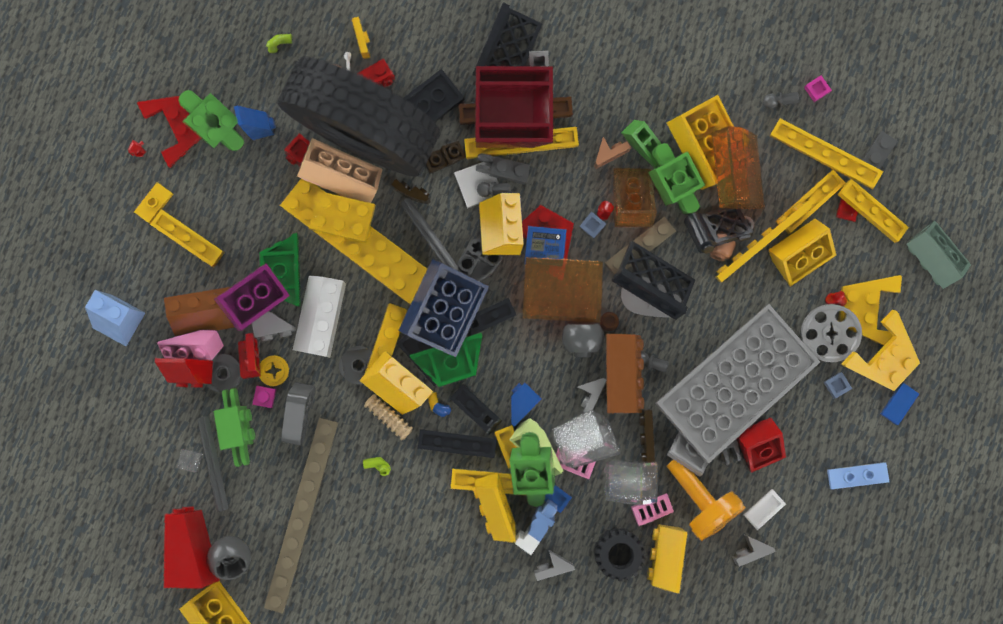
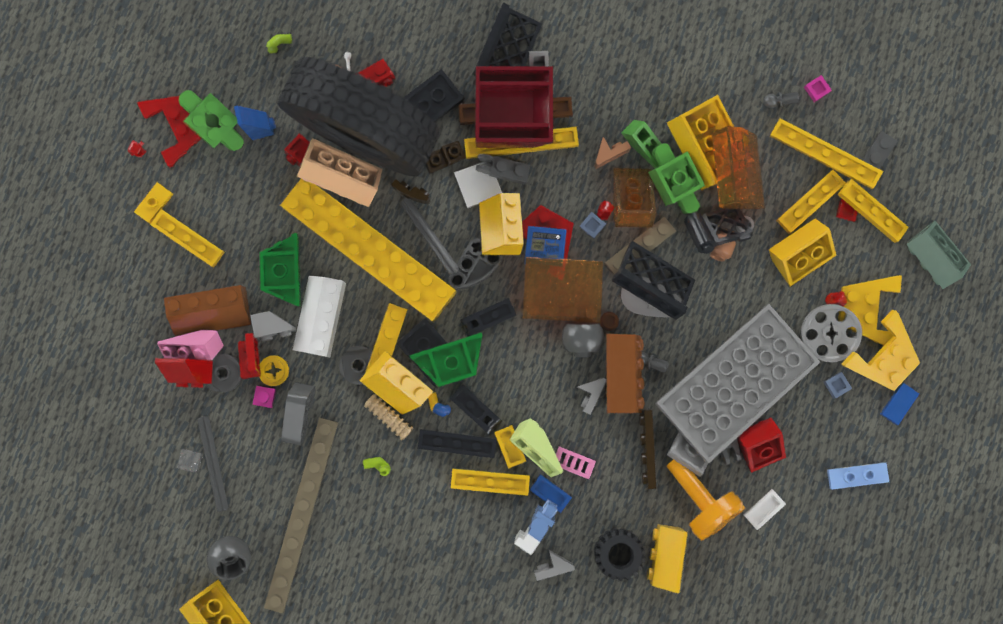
light blue slope [85,290,145,346] -> none
red slope [164,506,220,588] -> none
magenta brick [214,264,290,331] -> none
bright green brick [214,388,255,467] -> none
yellow plate [309,191,376,243] -> none
yellow plate [352,16,370,59] -> none
dark blue slope [398,259,489,357] -> none
yellow slope [473,473,516,543] -> none
dark grey axle [477,182,511,197] -> none
bright green brick [509,432,555,507] -> none
blue slope [511,383,541,427] -> none
clear slope [553,410,621,468] -> none
clear slope [604,460,658,505] -> none
bright pink slope [631,493,674,526] -> none
yellow plate [715,201,812,283] -> none
light grey slope [732,534,776,567] -> none

